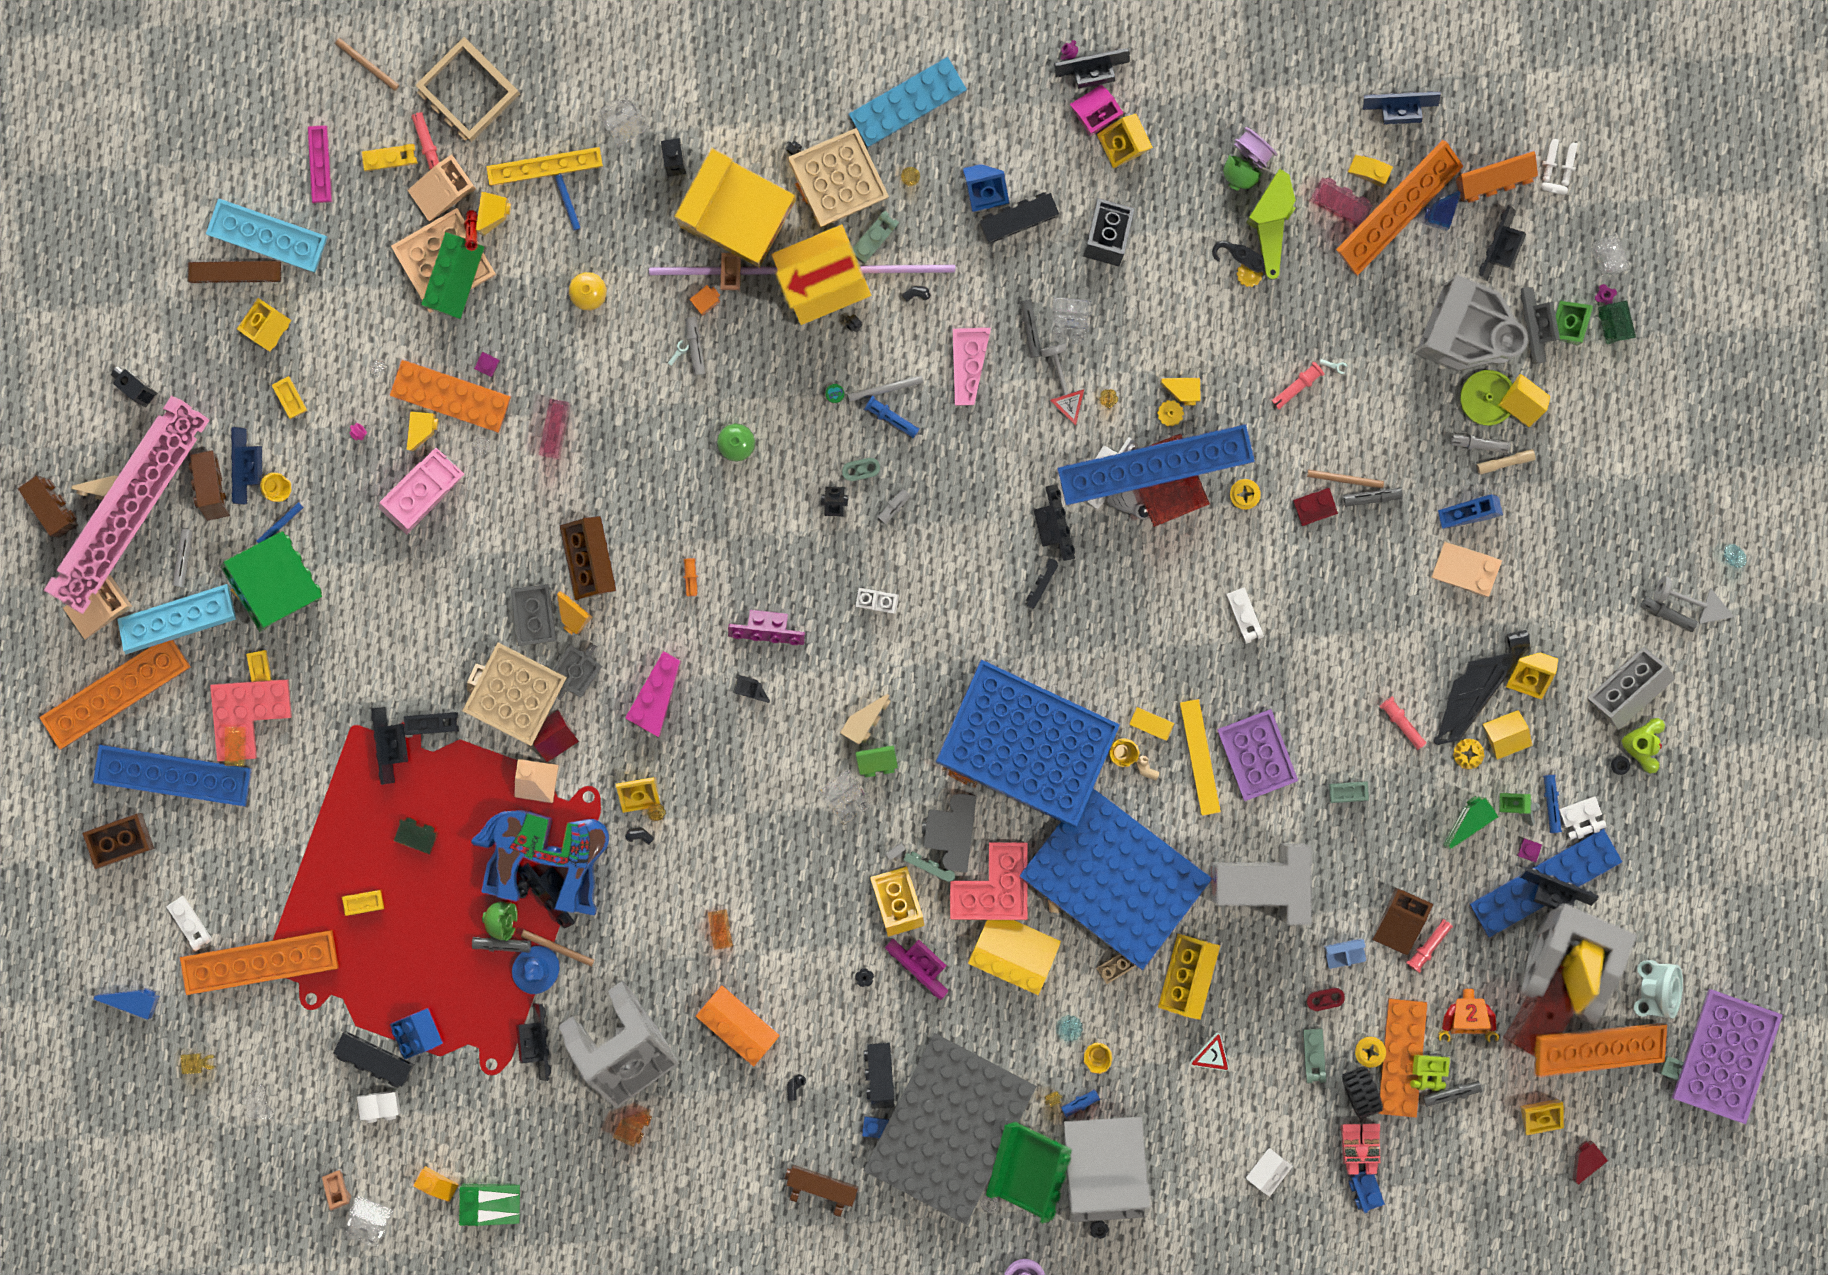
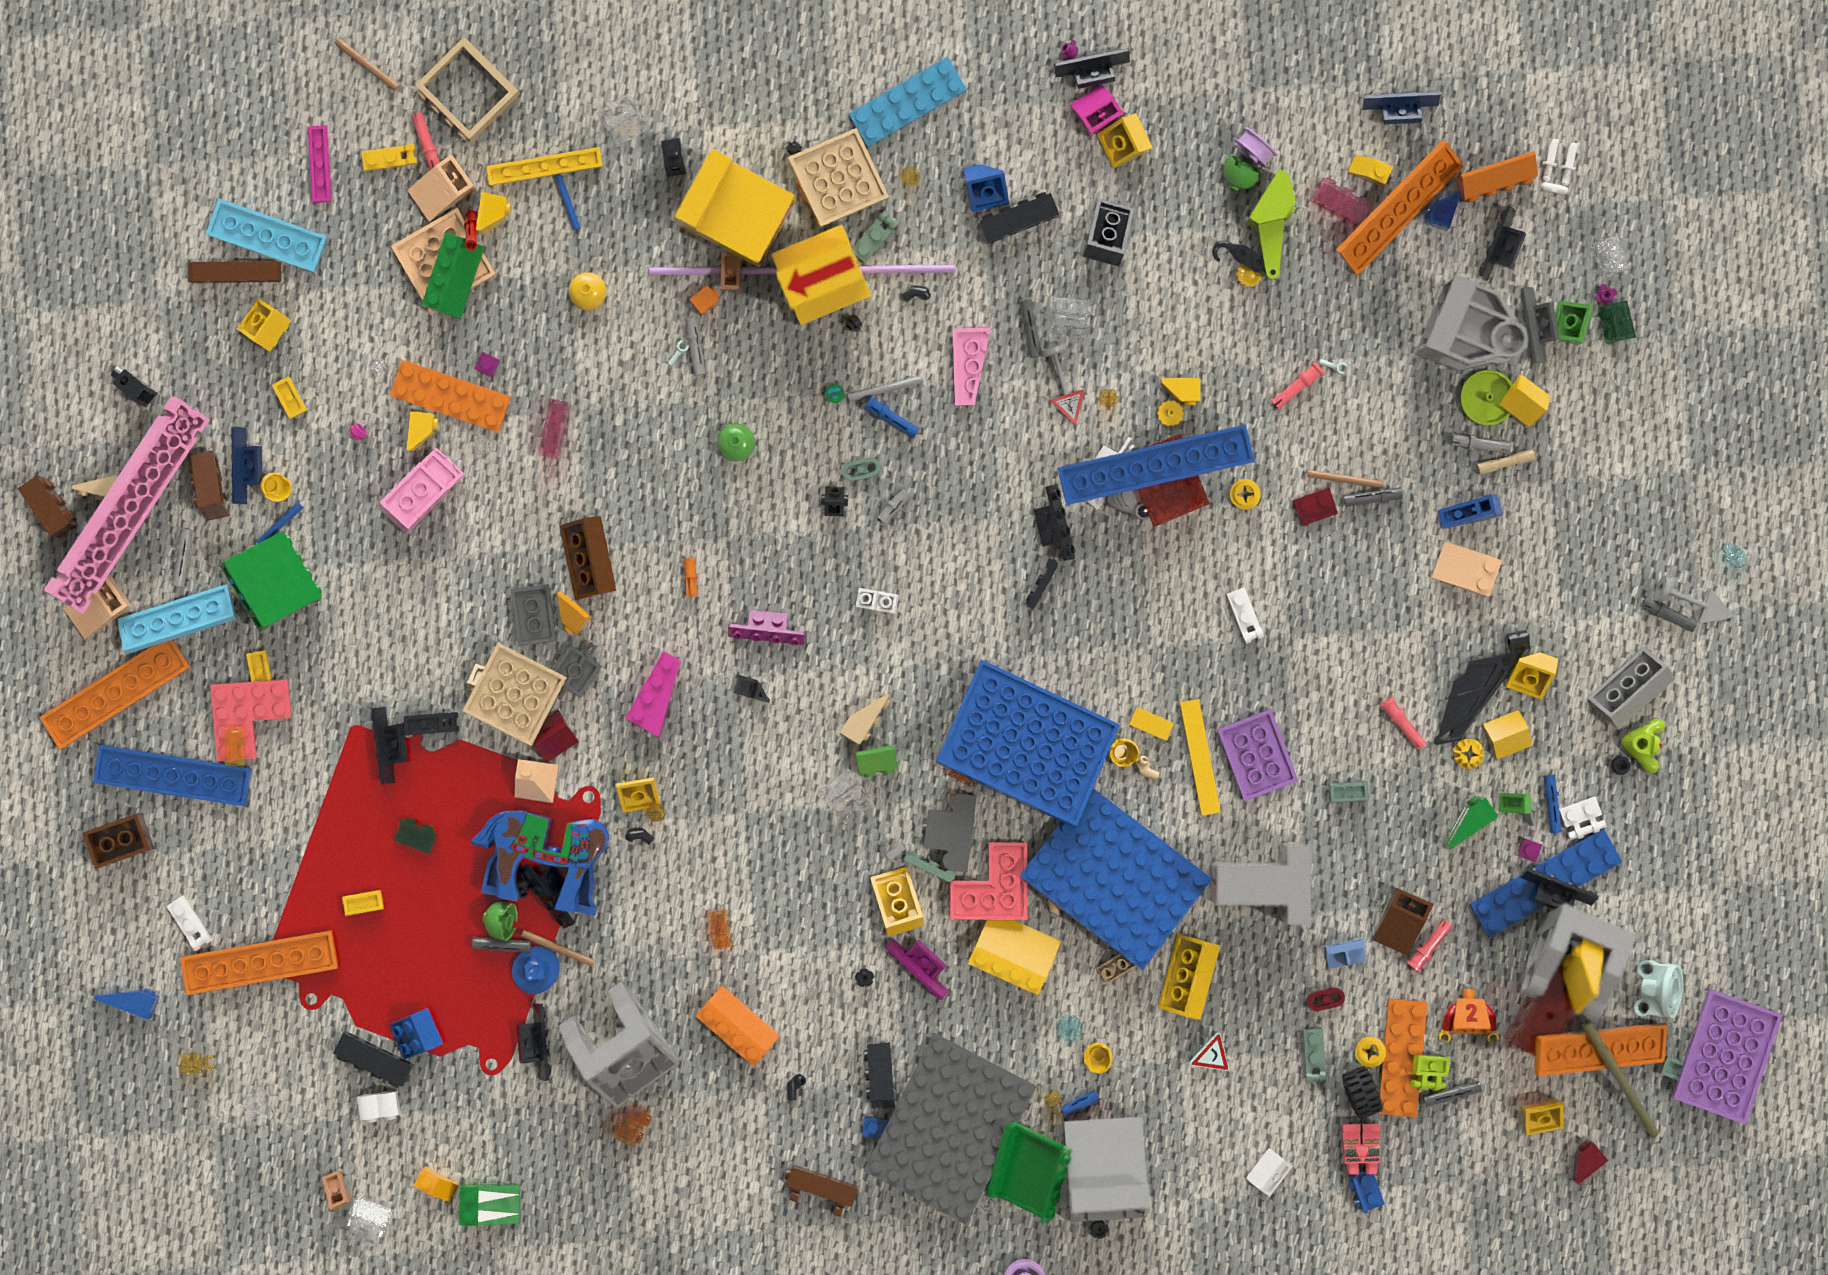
none -> olive piece [1582,1020,1659,1138]

